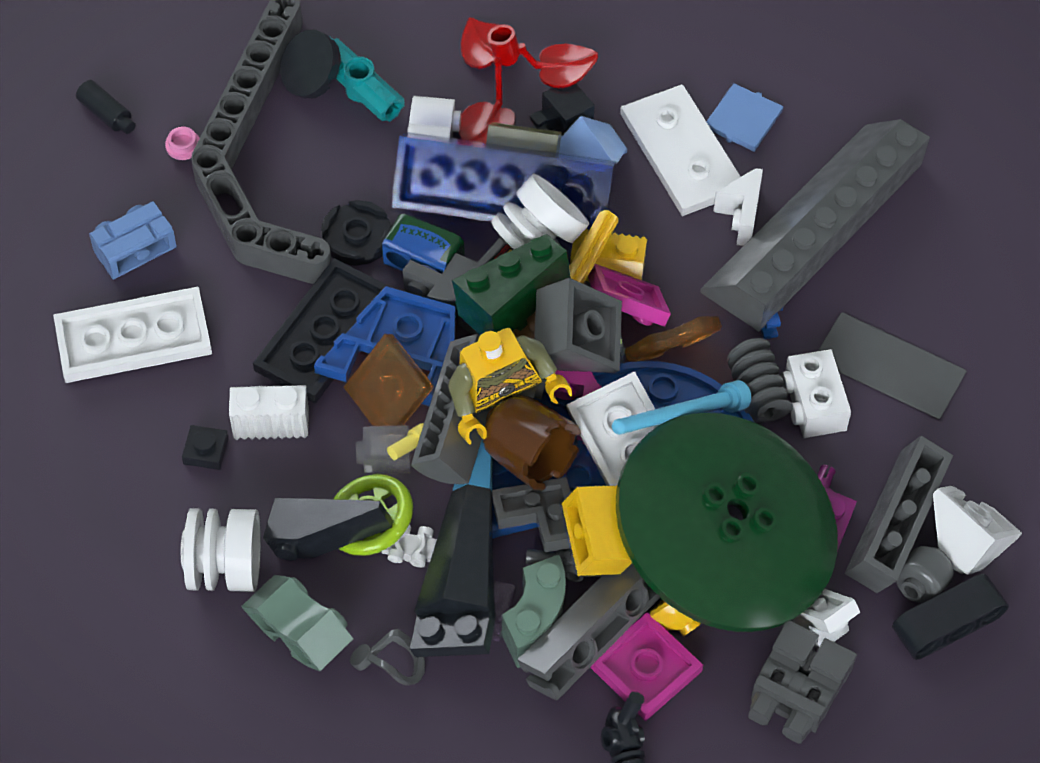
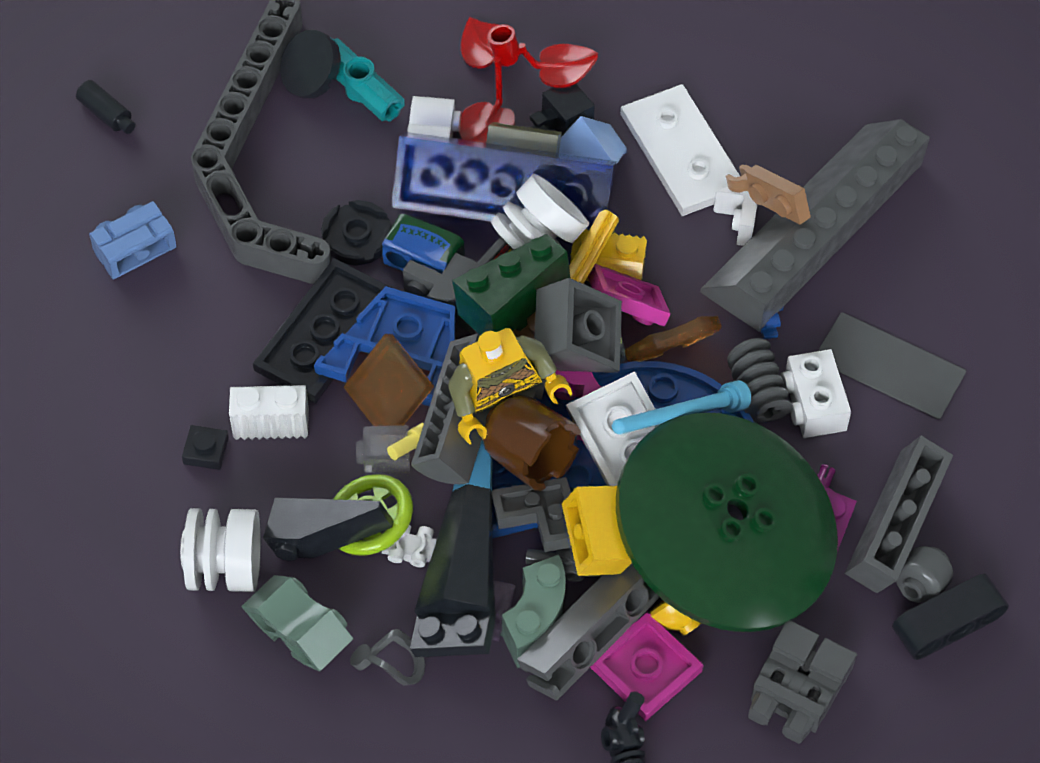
white plate [53,287,212,383] -> none
bright pink plate [165,127,200,160] -> none
medium blue piece [706,83,784,152] -> none
white slope [793,589,860,649] -> none
white slope [933,486,1022,575] -> none
none -> medium nougat plate [725,165,811,225]

